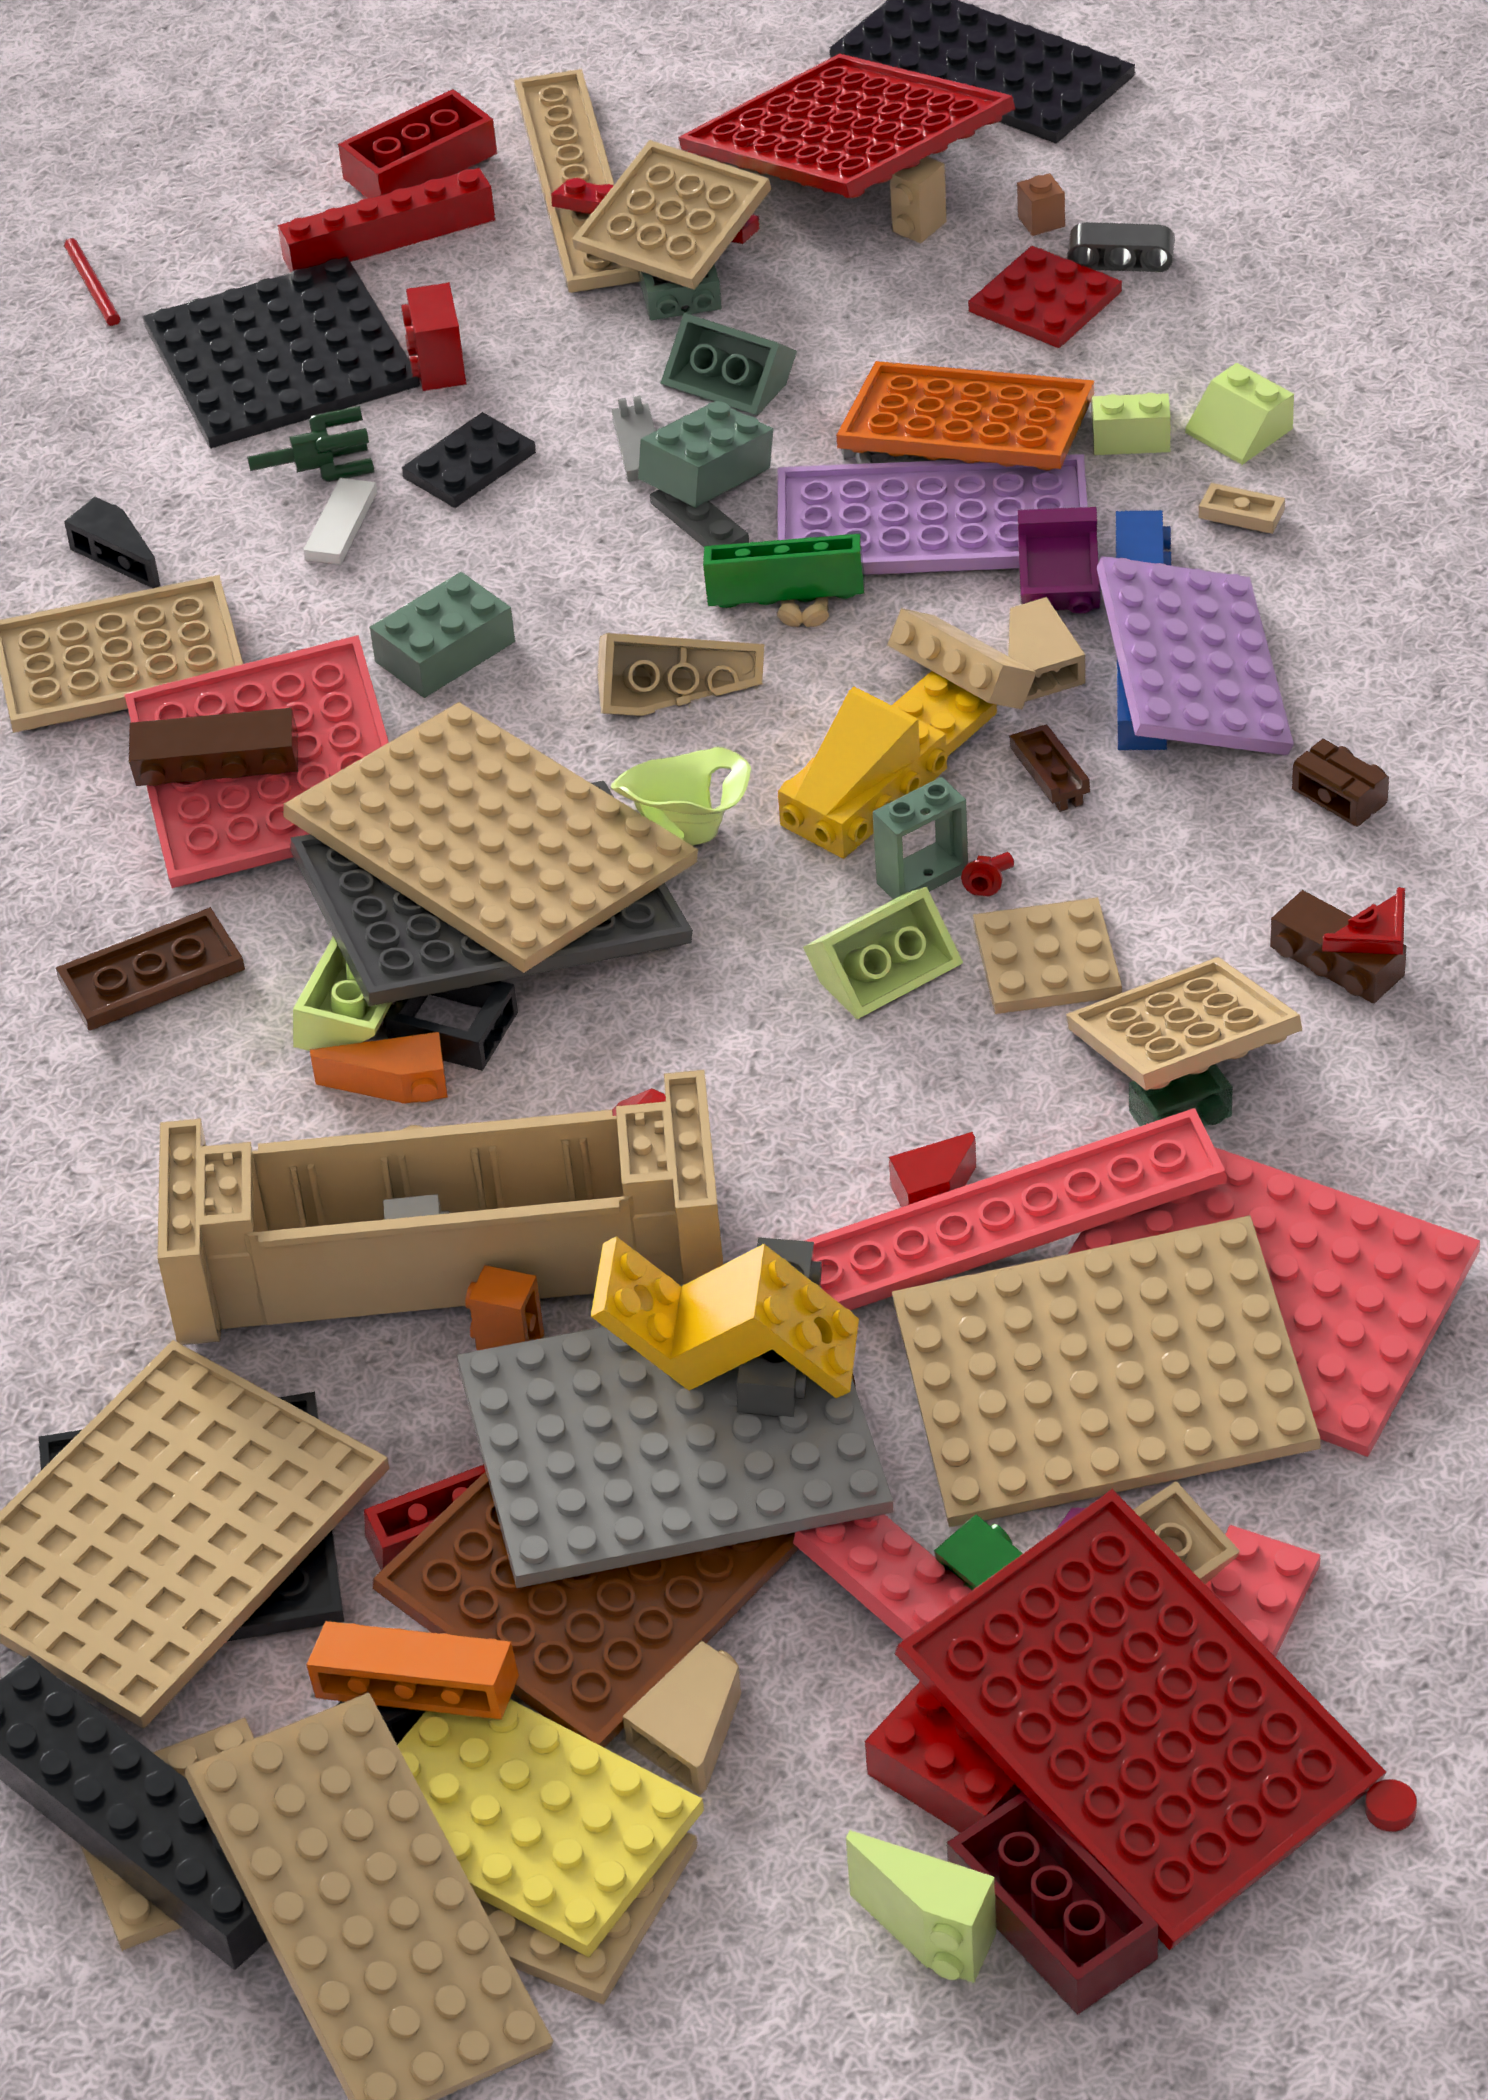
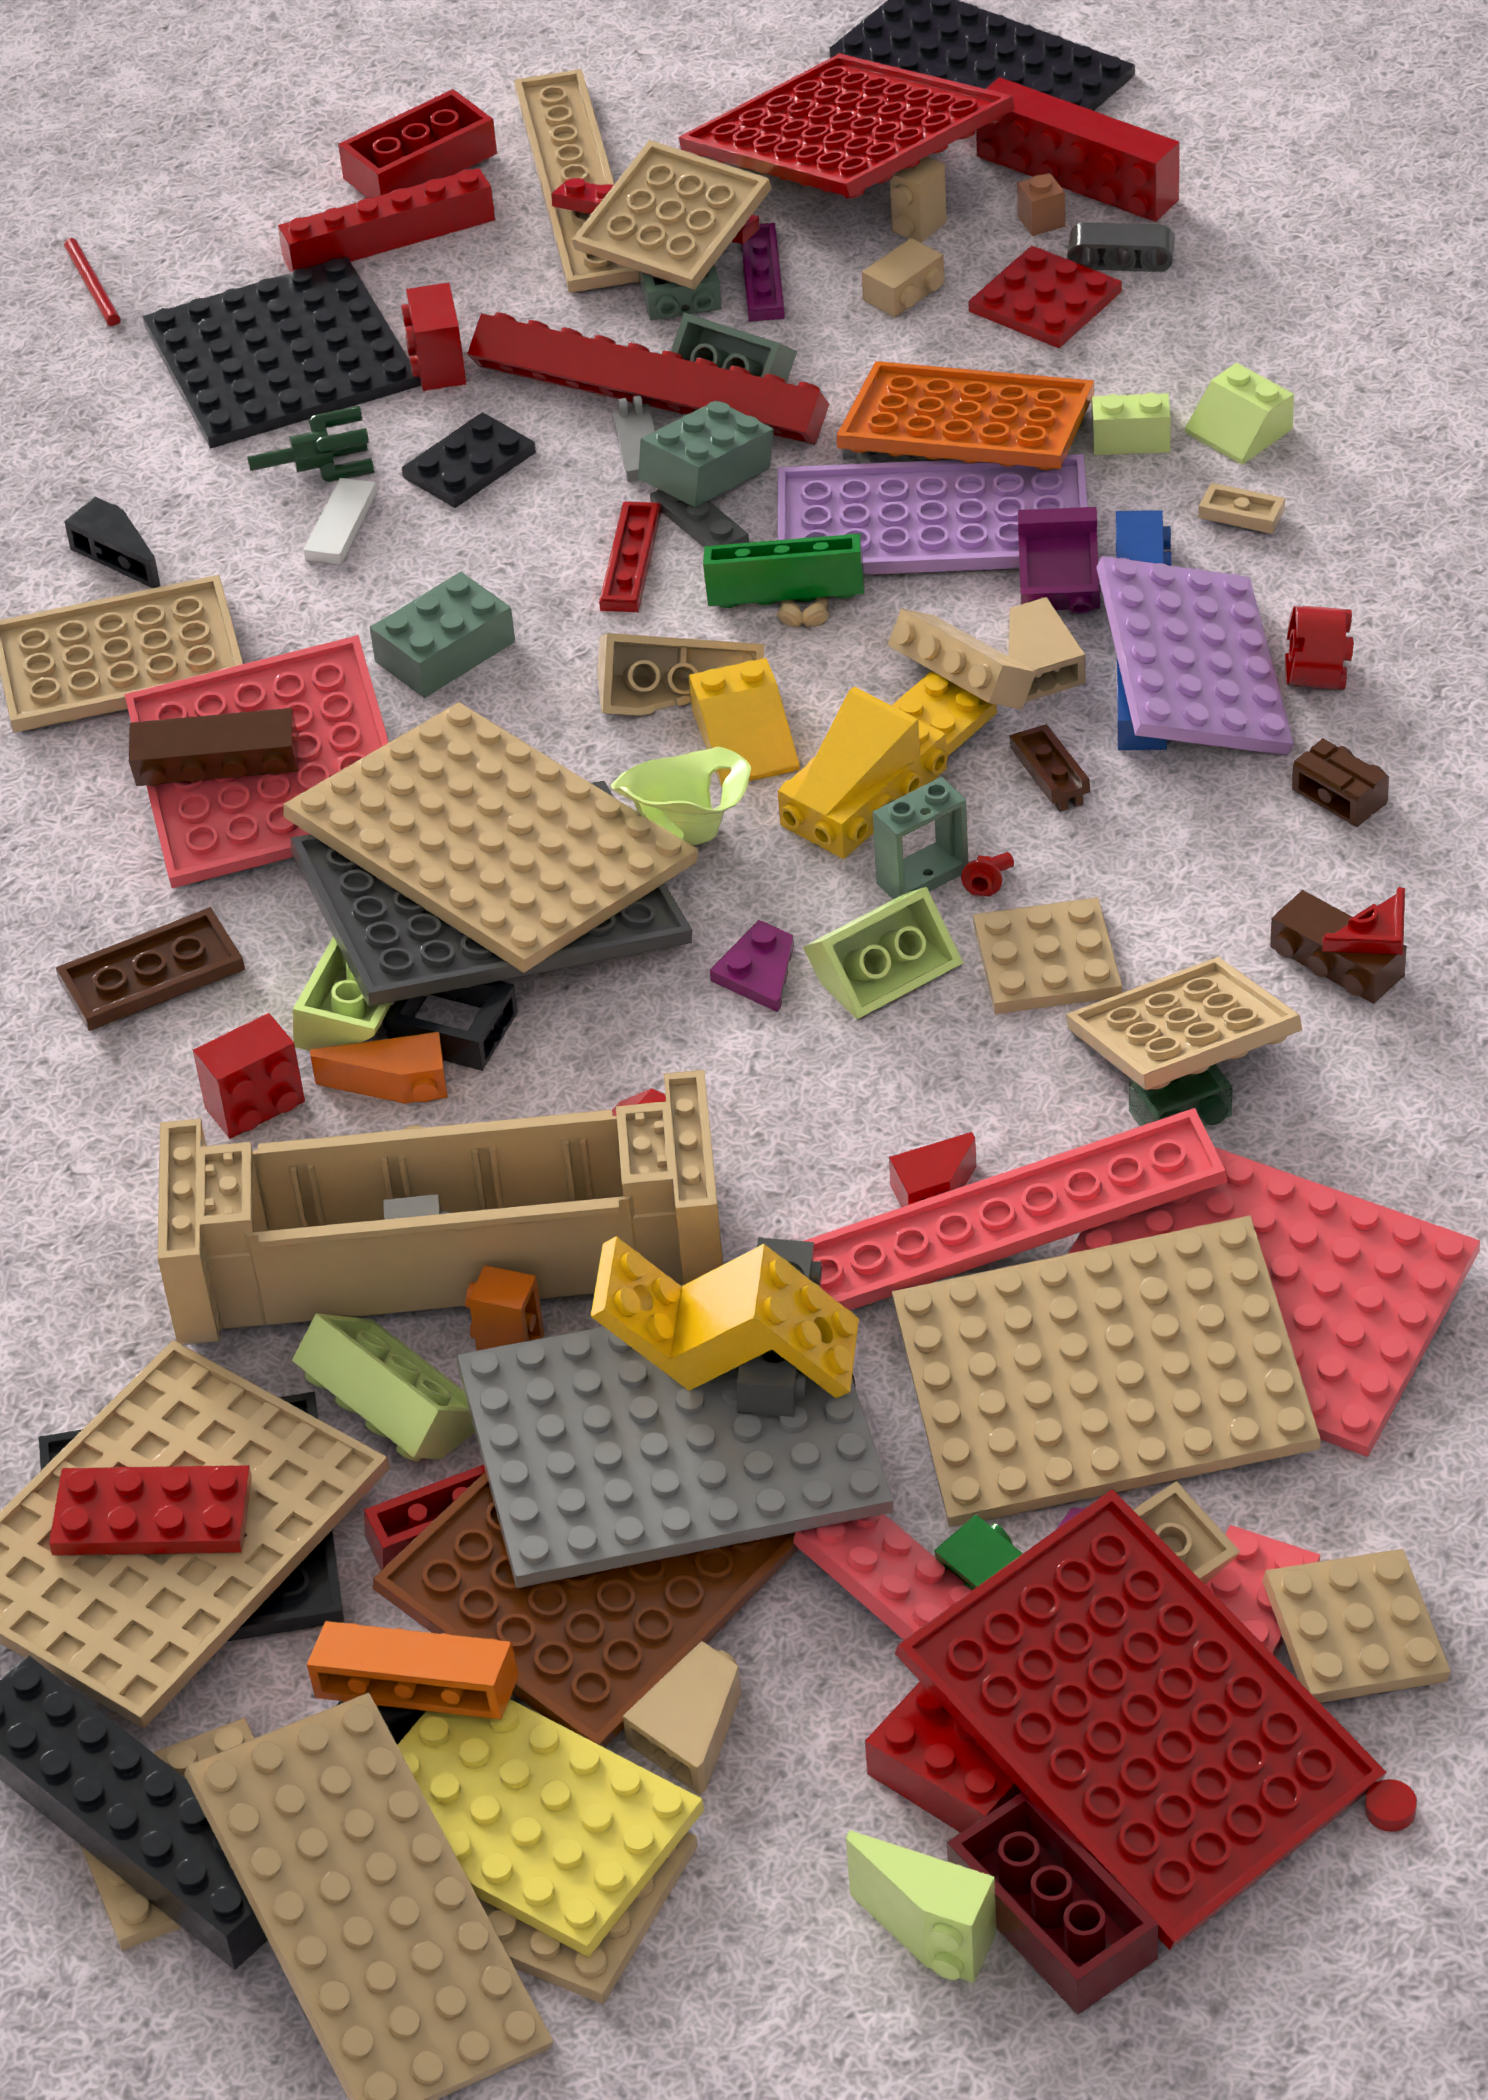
none -> red plate [49,1465,252,1555]
none -> red brick [193,1013,305,1139]
none -> yellowish green slope [291,1313,475,1462]
none -> red brick [467,312,829,445]
none -> red tile [599,501,661,613]
none -> yellow slope [689,658,800,787]
none -> magenta wing [709,920,794,1012]
none -> magenta tile [741,223,785,322]
none -> tan brick [862,238,945,317]
none -> red brick [976,77,1180,222]
none -> tan plate [1262,1549,1451,1703]
none -> red brick [1285,606,1354,690]

